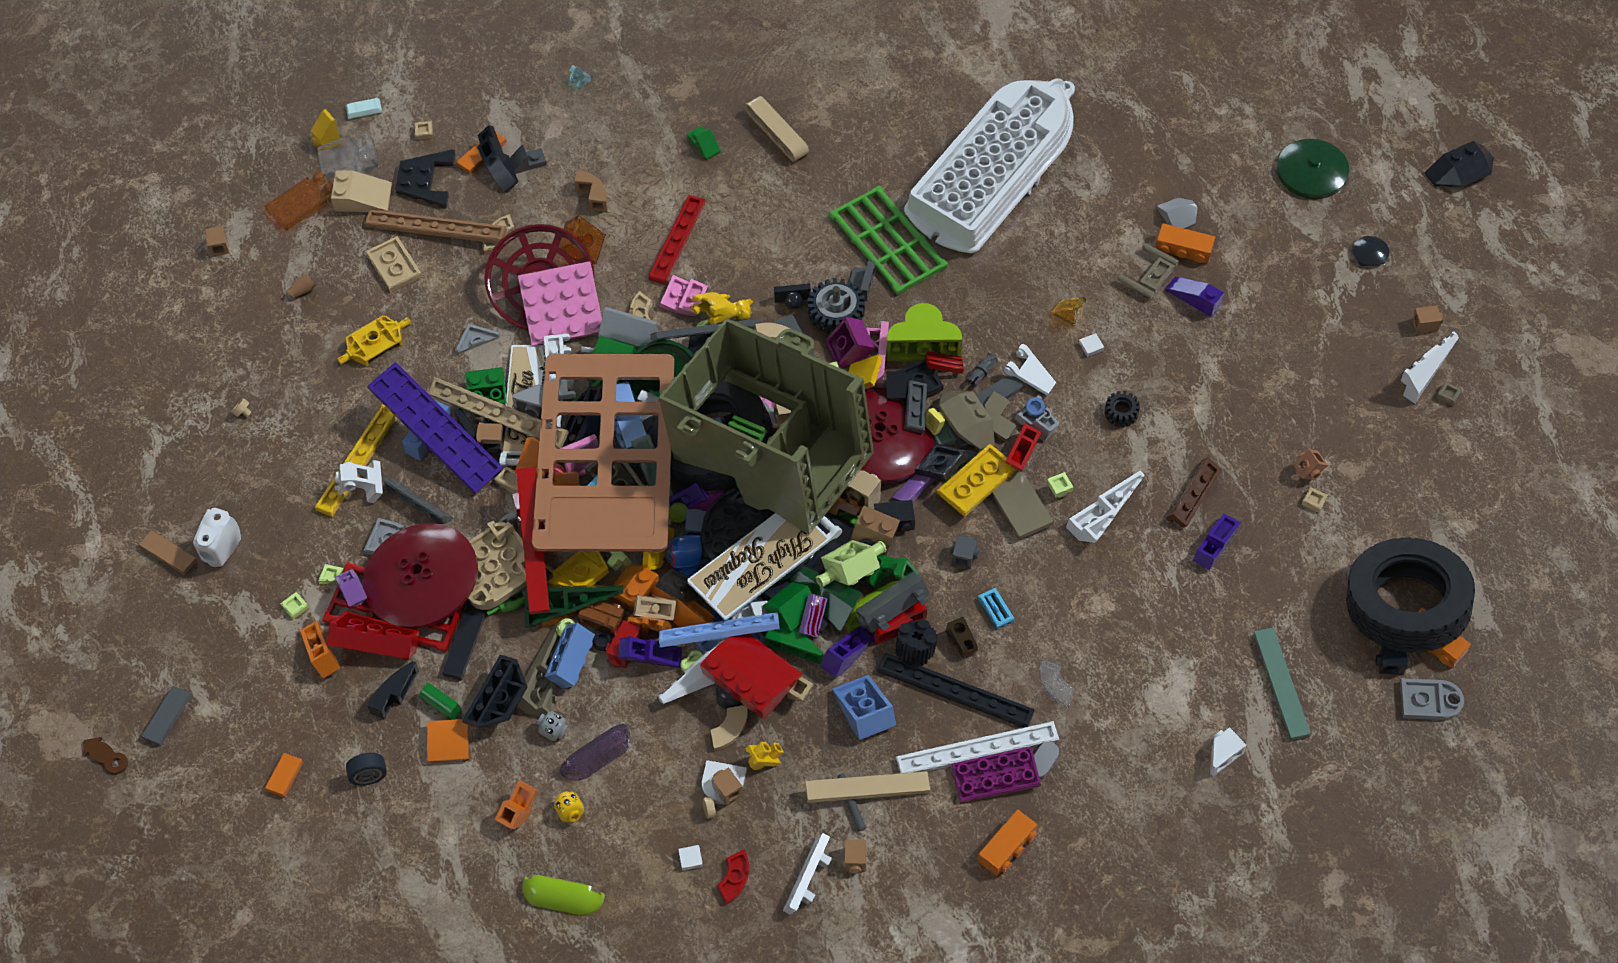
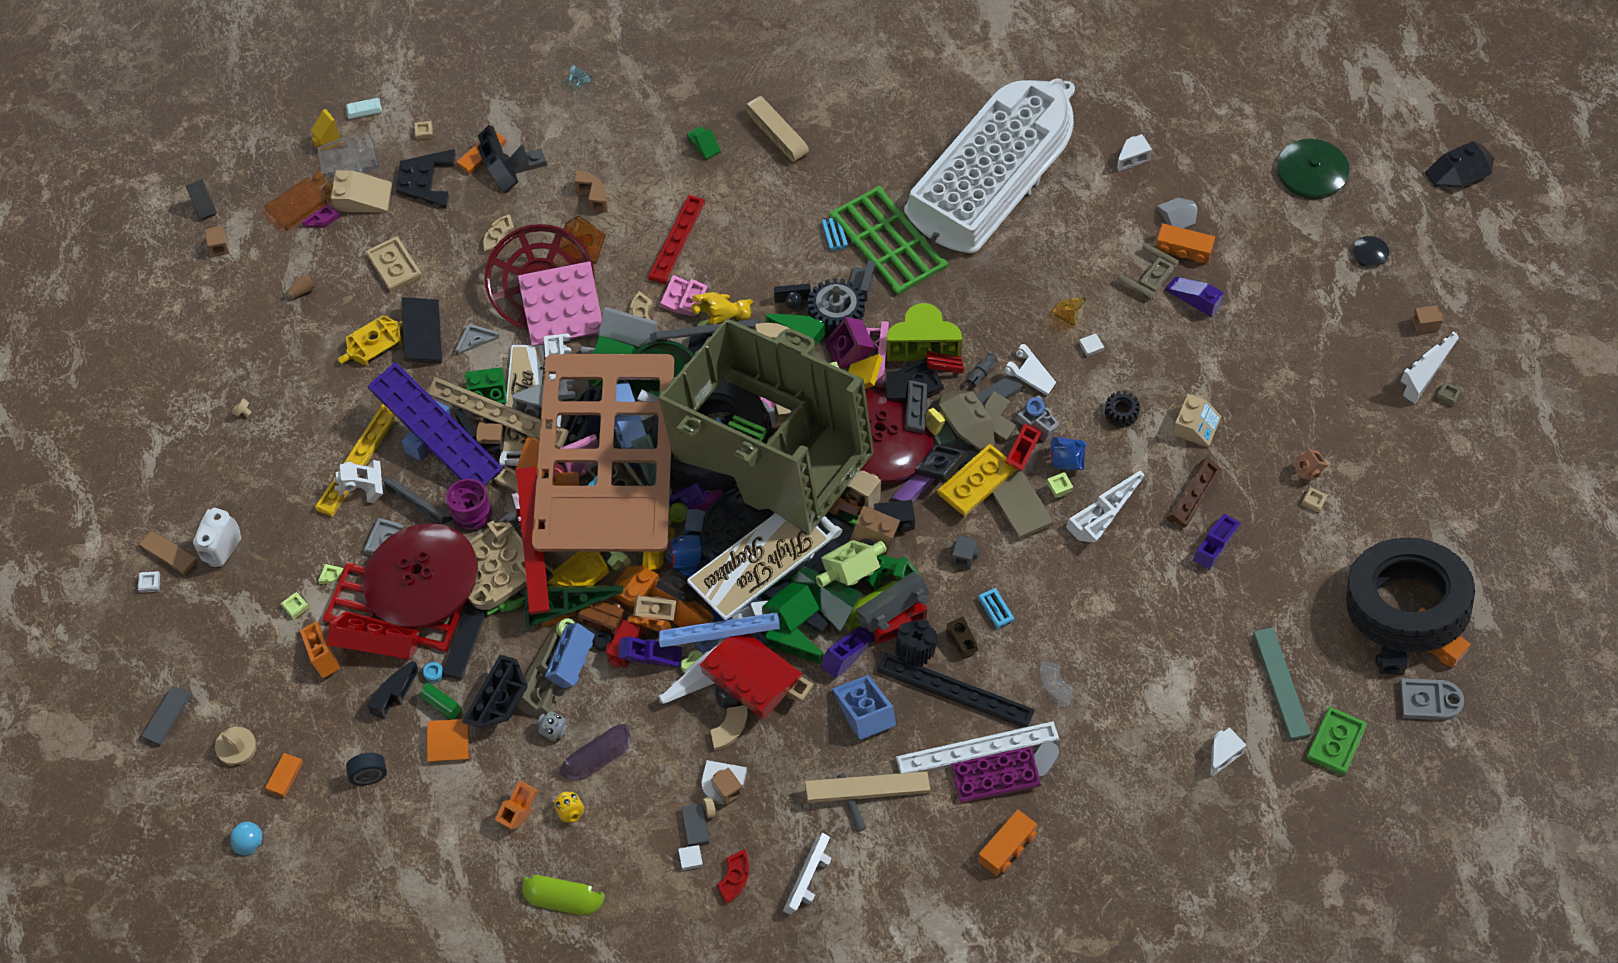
reddish brown brick [84,737,128,774] -> none
medium lavender slope [334,569,367,606] -> none
medium nougat tile [365,209,507,244] -> none
yellow hips [745,742,784,770] -> none
medium lavender tile [799,594,827,637] -> none
medium nougat brick [845,839,866,874] -> none
none -> white tile [138,571,160,593]
none -> black tile [185,179,217,219]
none -> tan tile [215,727,257,766]
none -> medium azure hair [230,822,262,856]
none -> magenta tile [302,204,340,227]
none -> black tile [401,297,442,363]
none -> medium azure tile [423,662,443,683]
none -> magenta wheel [446,479,492,530]
none -> dark grey tile [682,803,709,847]
none -> green slope [766,313,825,347]
none -> medium azure tile [822,218,848,252]
none -> blue piece [1050,437,1087,471]
none -> white slope [1117,134,1152,172]
none -> tan slope [1173,394,1222,448]
none -> bright green tile [1306,706,1367,776]

